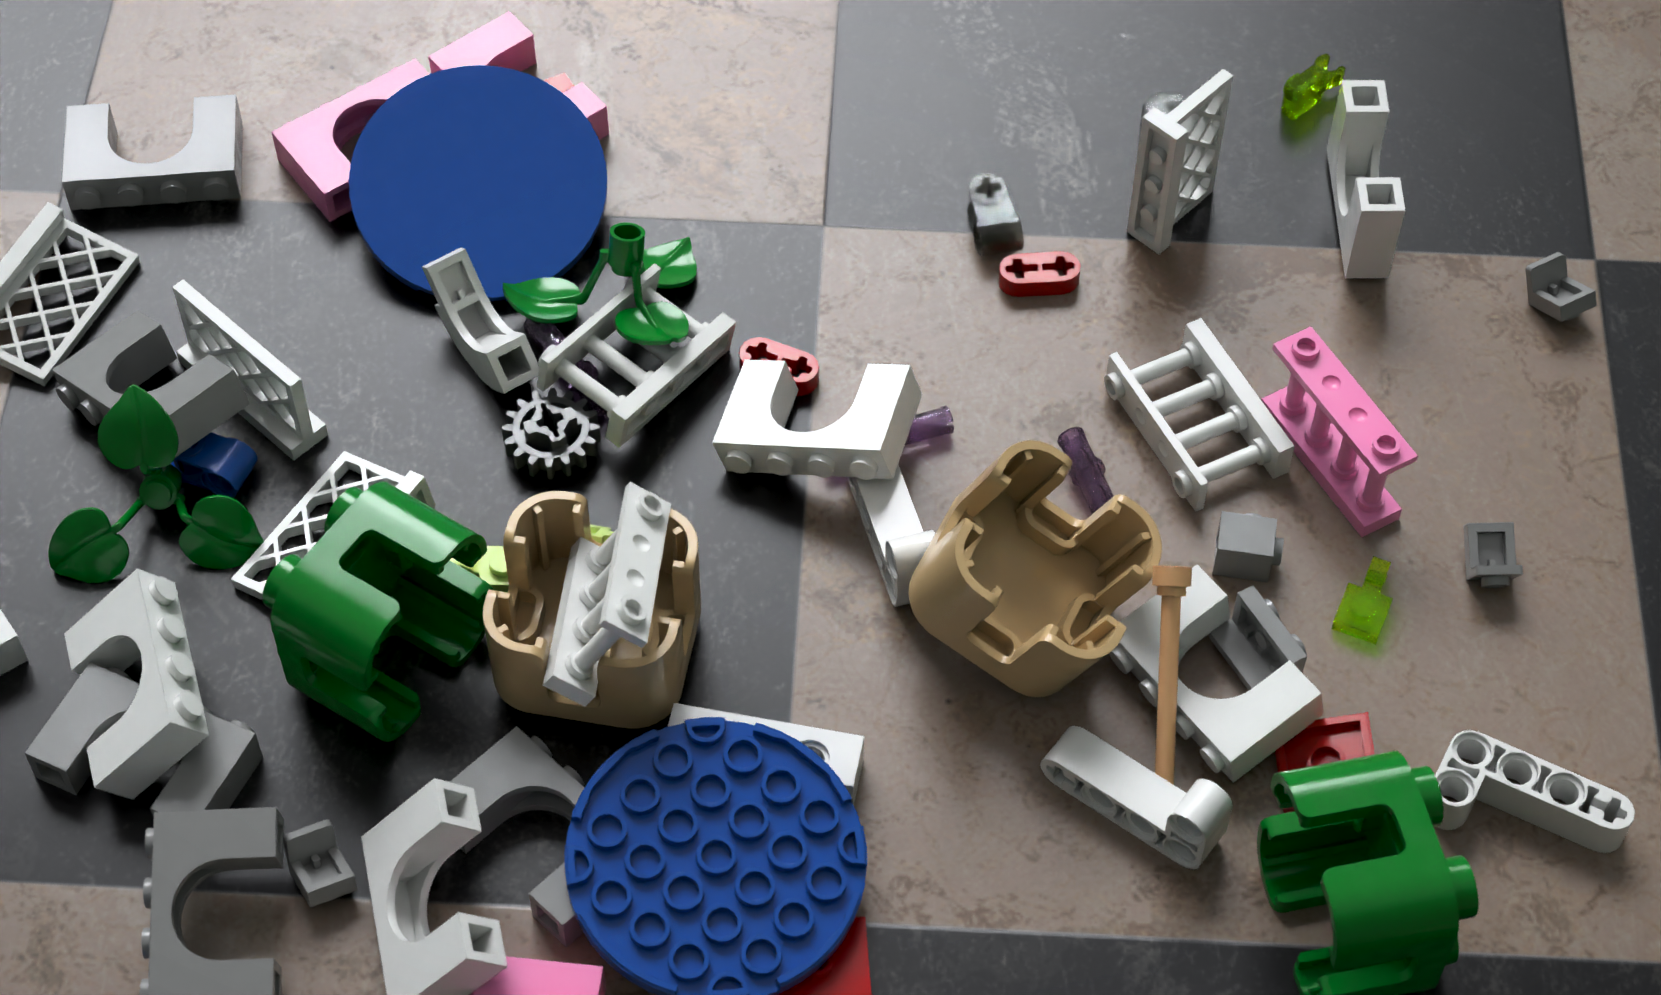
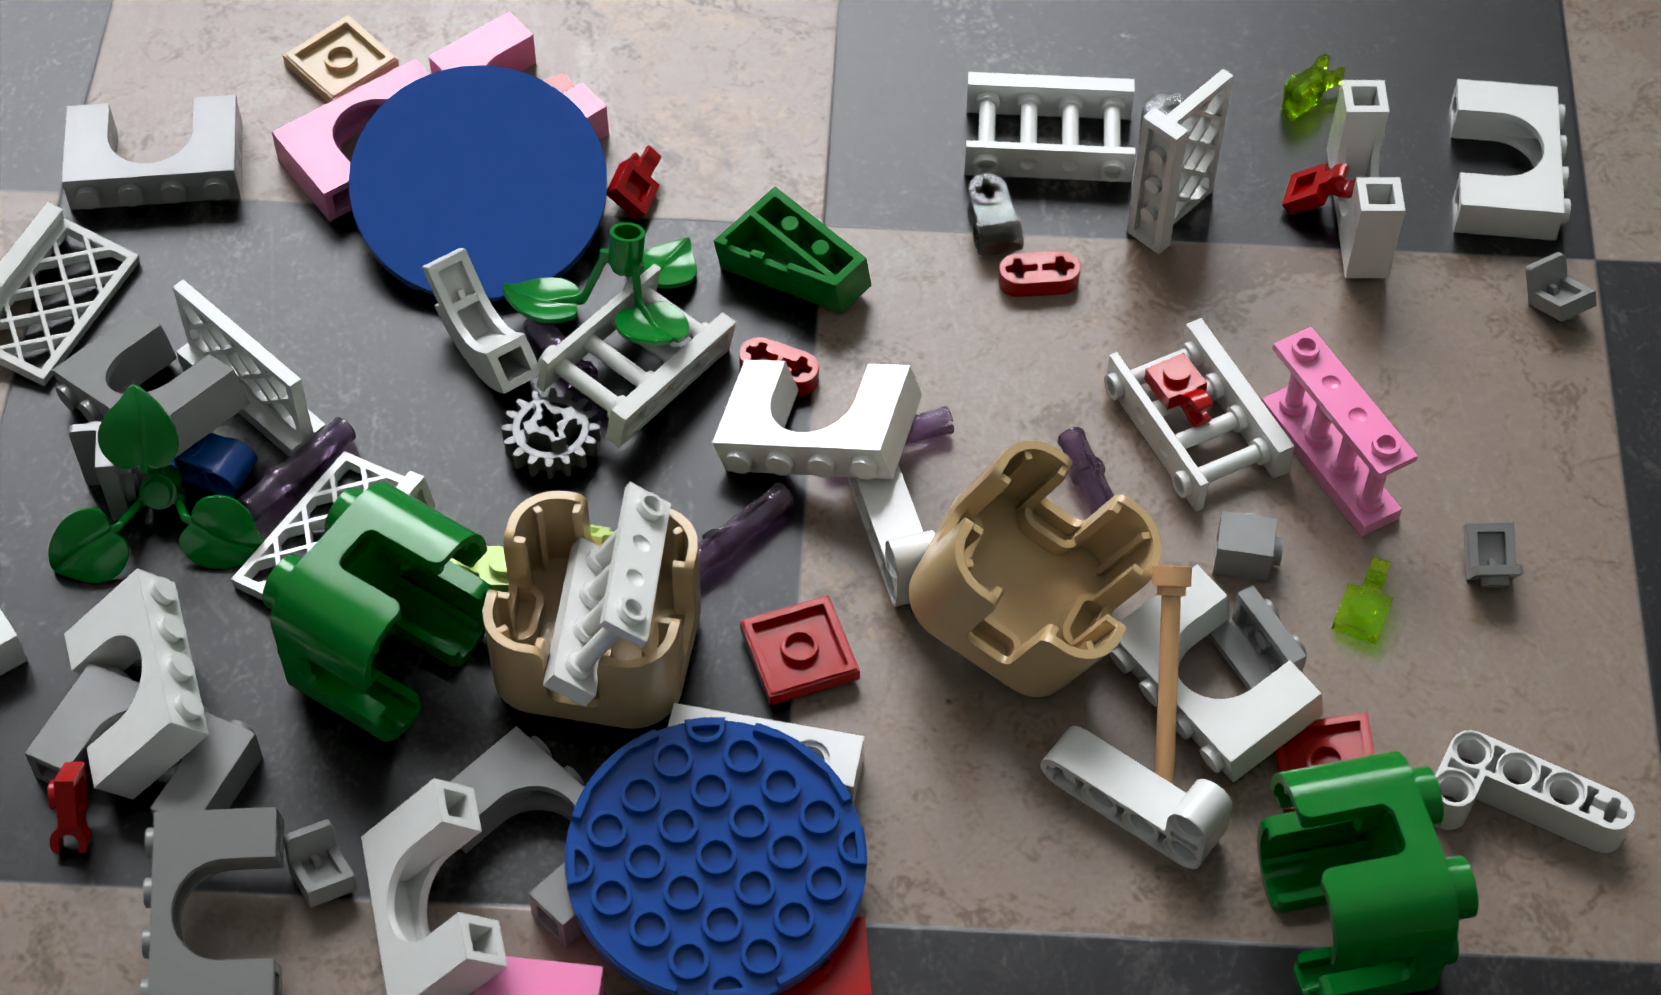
none -> red plate [48,762,92,854]
none -> light grey bracket [69,421,140,521]
none -> clear purple pin [237,416,356,522]
none -> tan tile [283,15,399,103]
none -> red plate [607,145,661,220]
none -> clear purple pin [698,482,794,577]
none -> green wedge [714,186,872,313]
none -> plate [740,595,860,706]
none -> white fence [964,72,1135,182]
none -> red plate [1144,353,1213,428]
none -> red plate [1282,163,1356,216]
none -> white arch [1450,79,1571,241]

